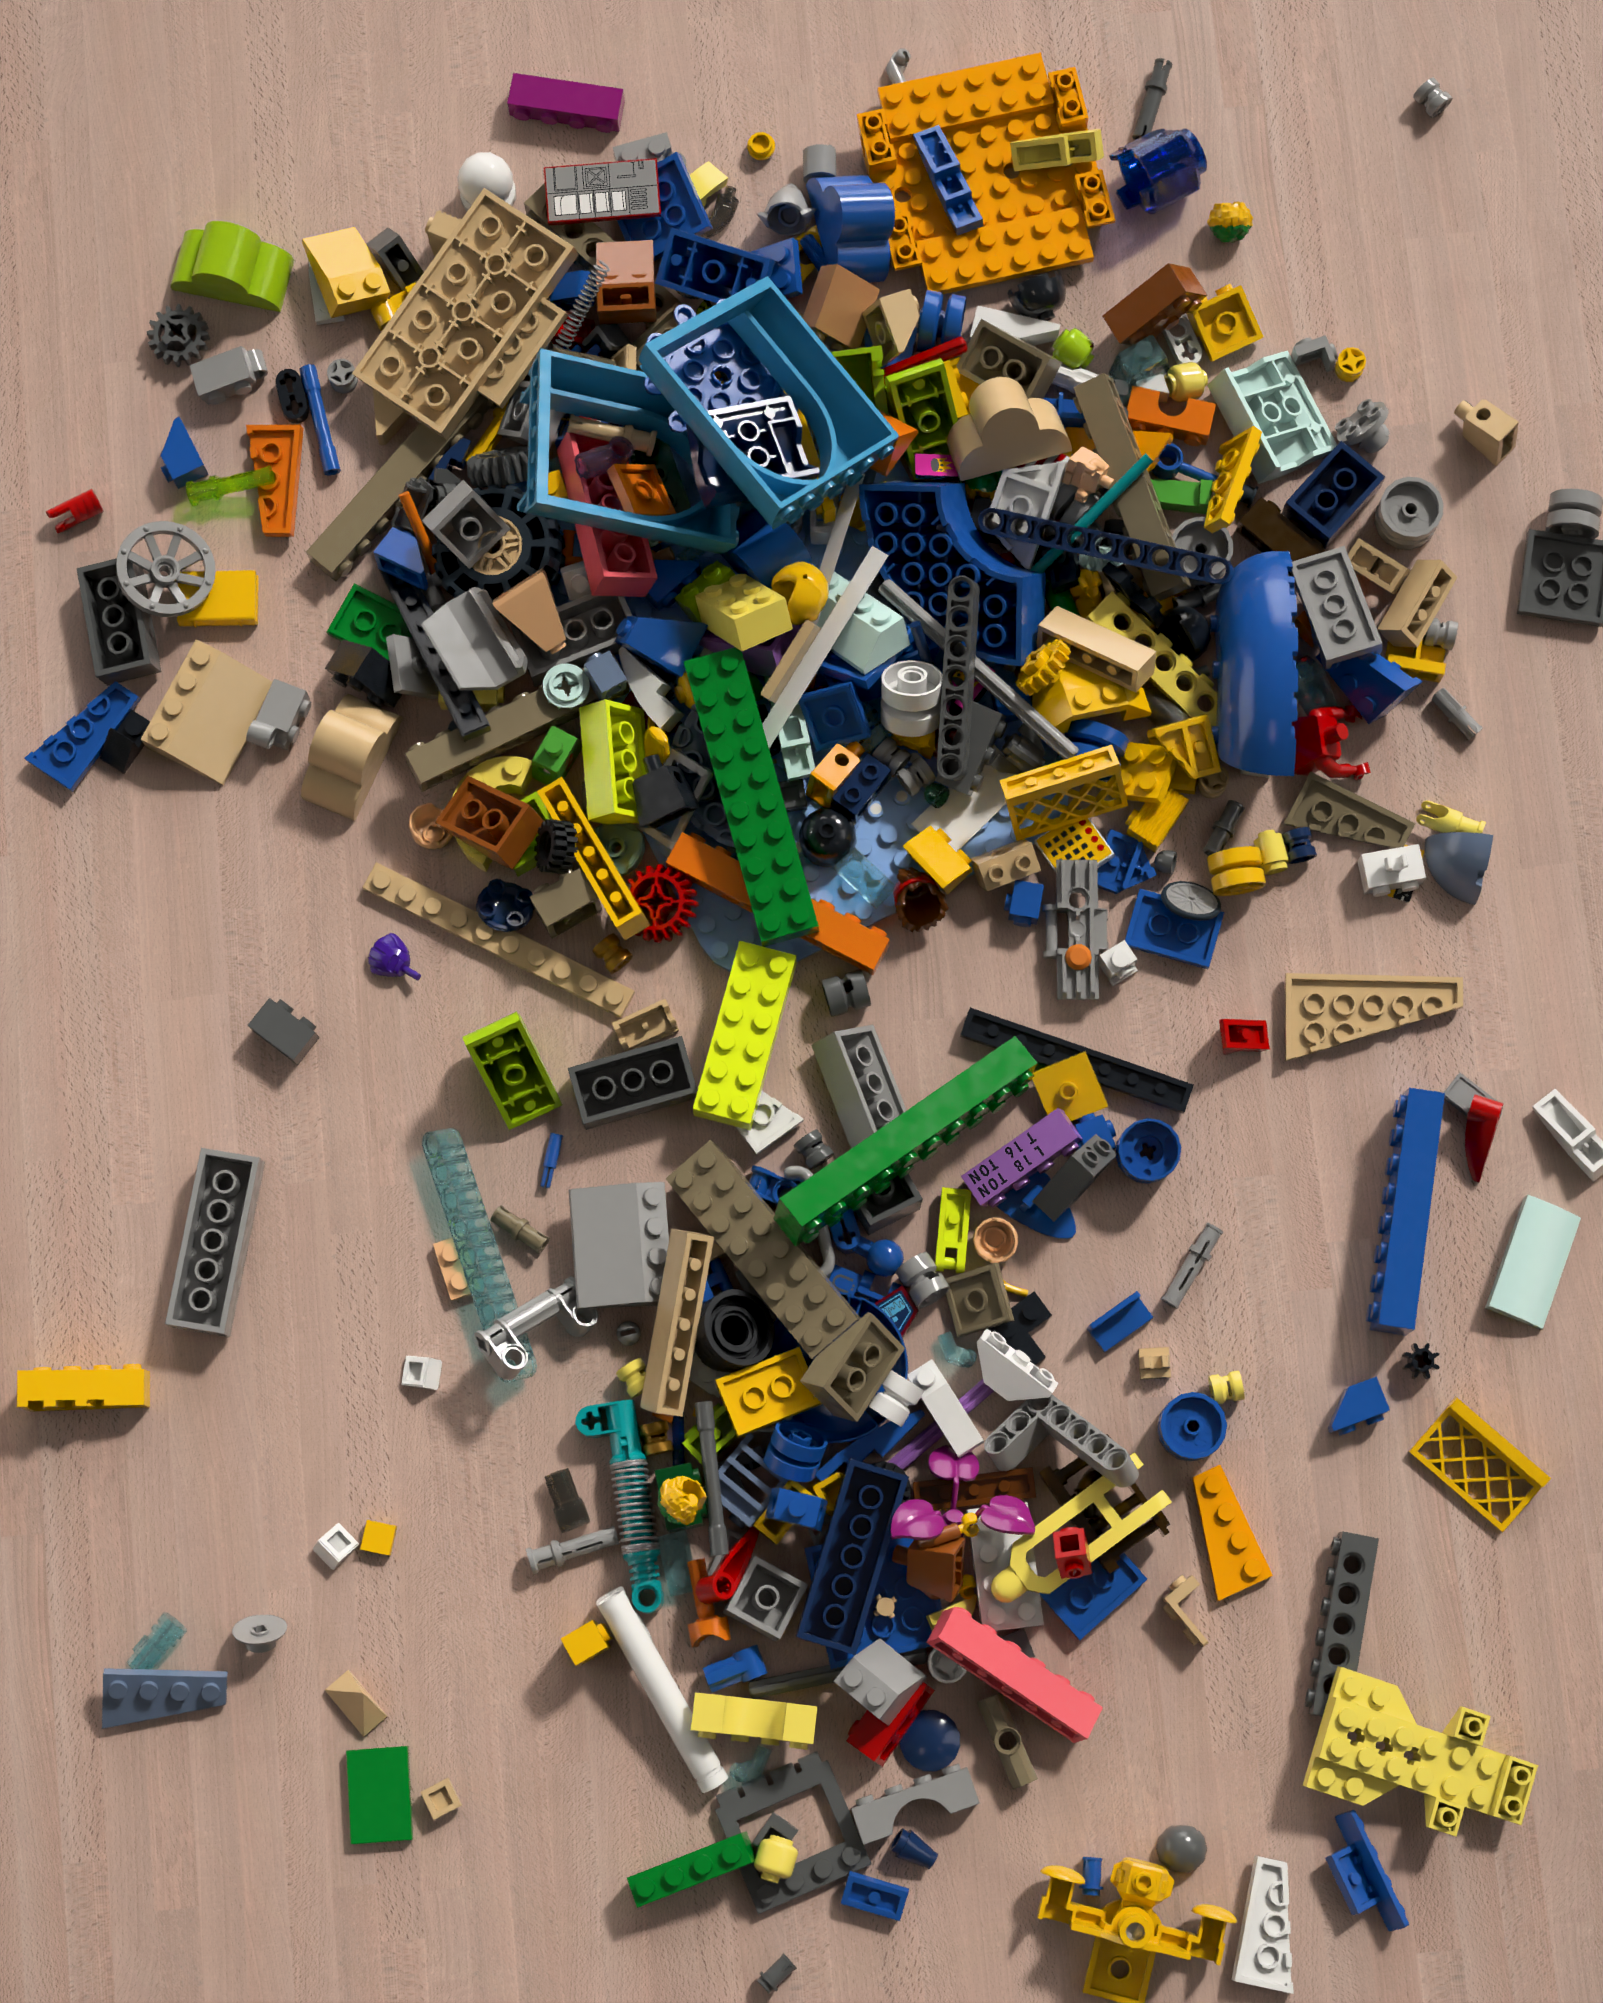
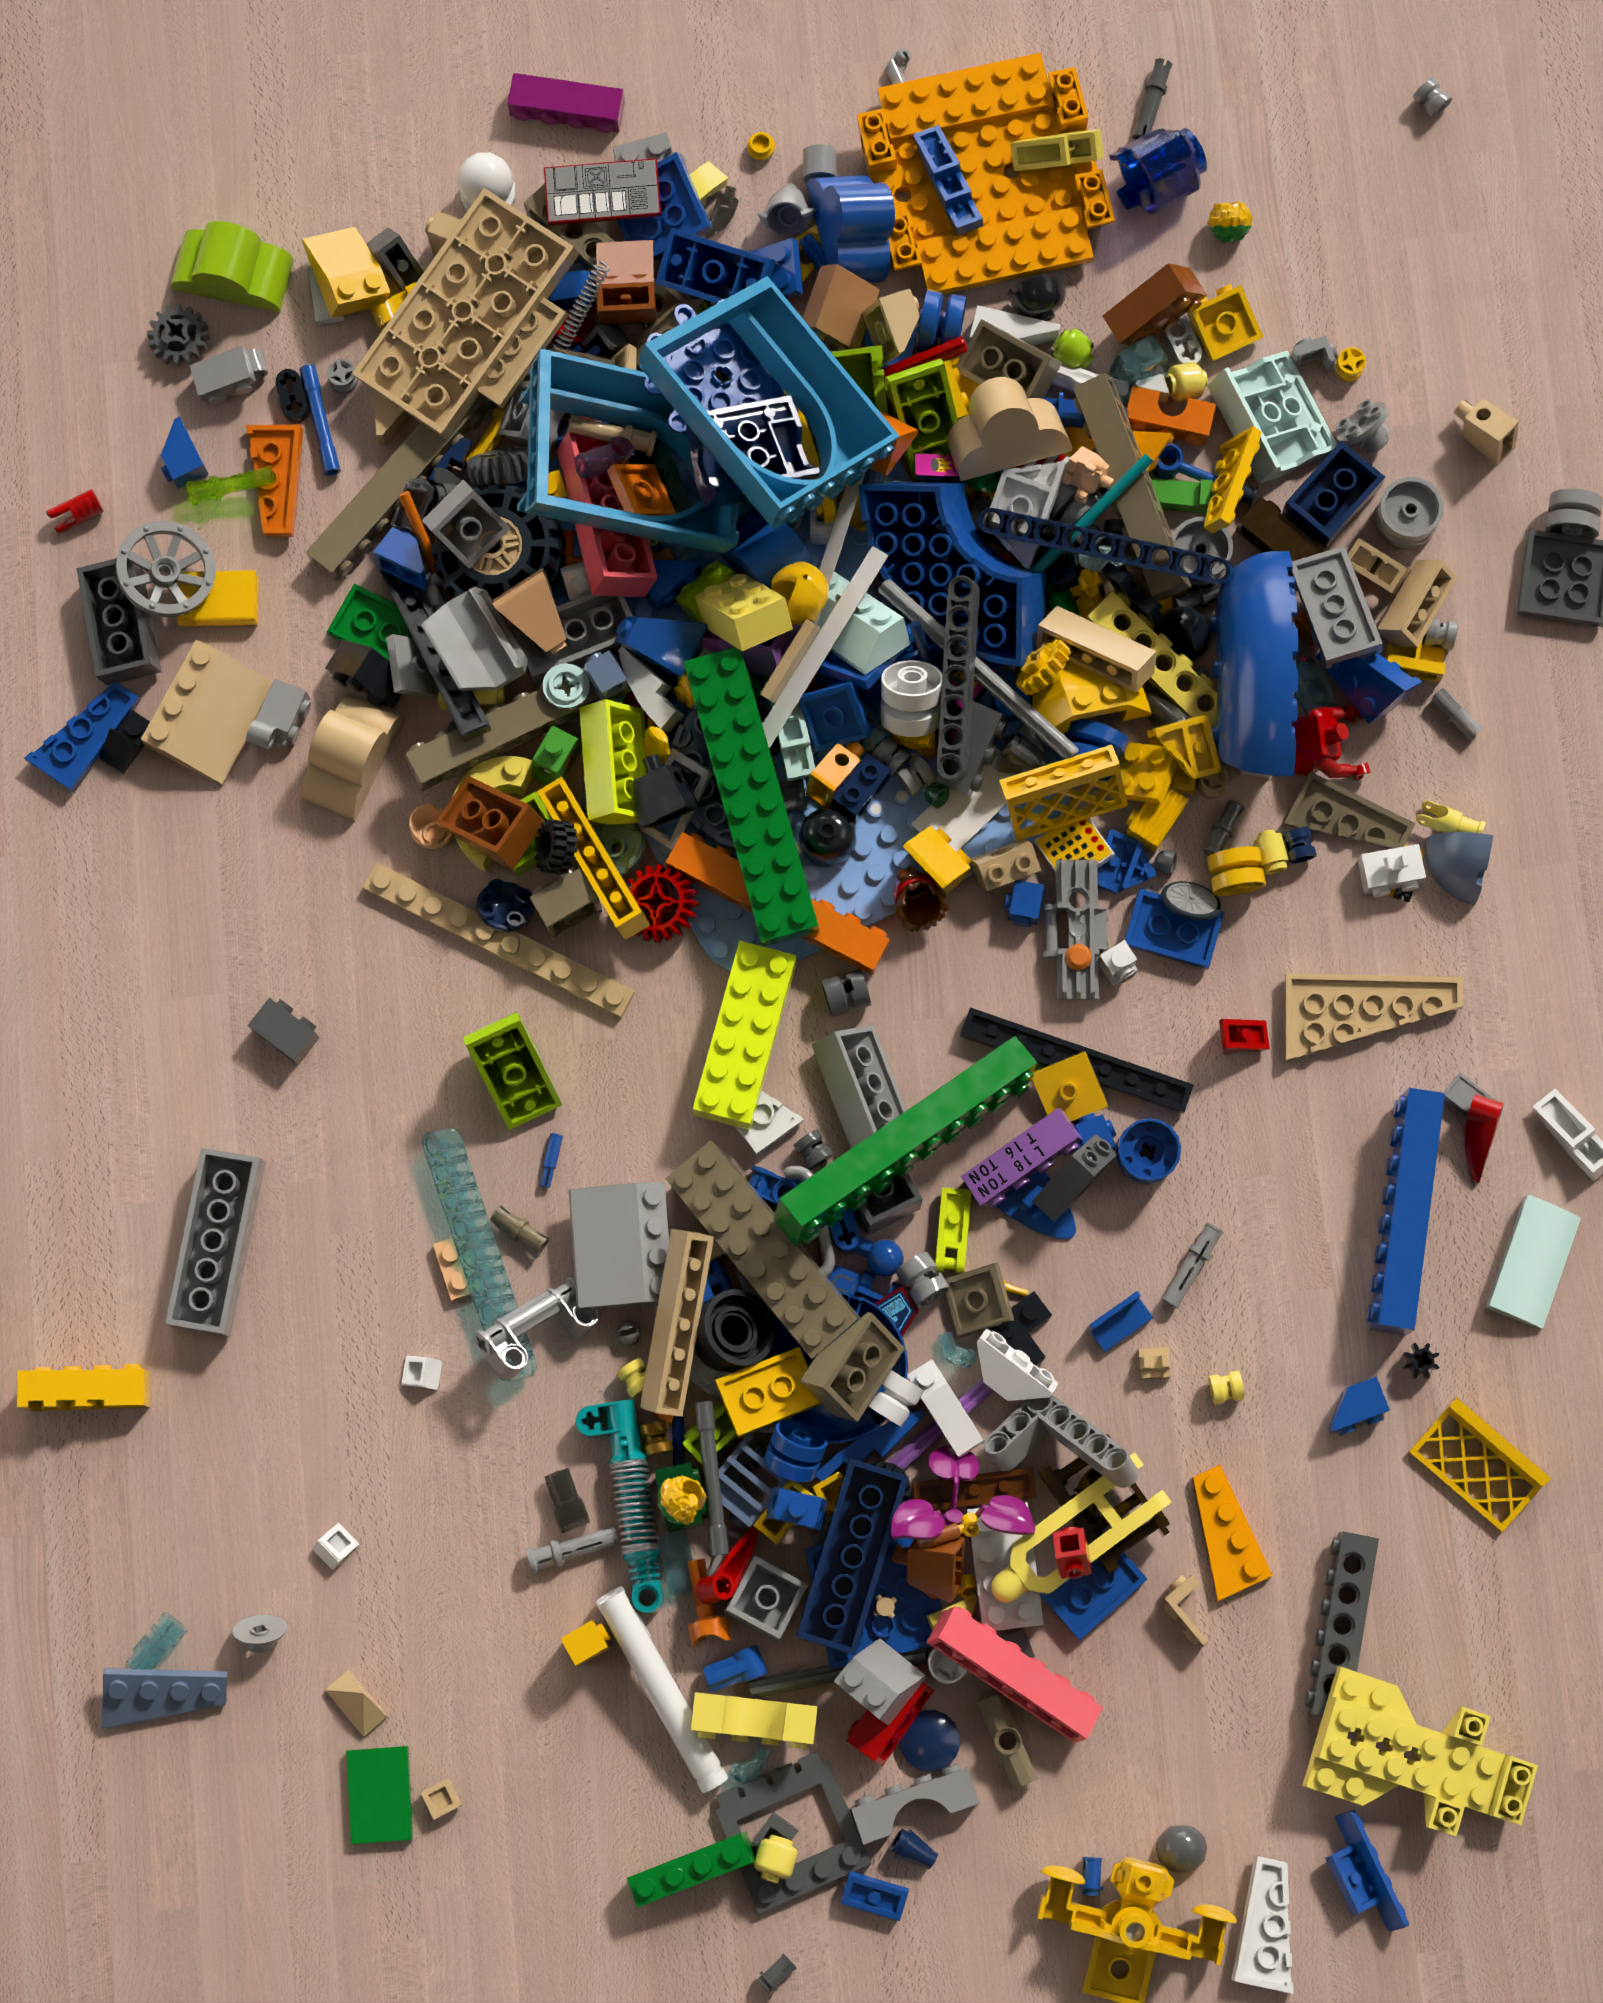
yellow tile [360,1520,397,1556] -> none
dark purple piece [368,933,421,981] -> none
dark grey brick [568,1036,698,1130] -> none
pearl gold wheel [592,933,633,974] -> none
tan hinge [612,999,679,1052] -> none
clear light blue plate [834,847,895,909] -> none
light nougat hair [973,1217,1019,1263] -> none
blue wheel [1157,1392,1227,1462] -> none

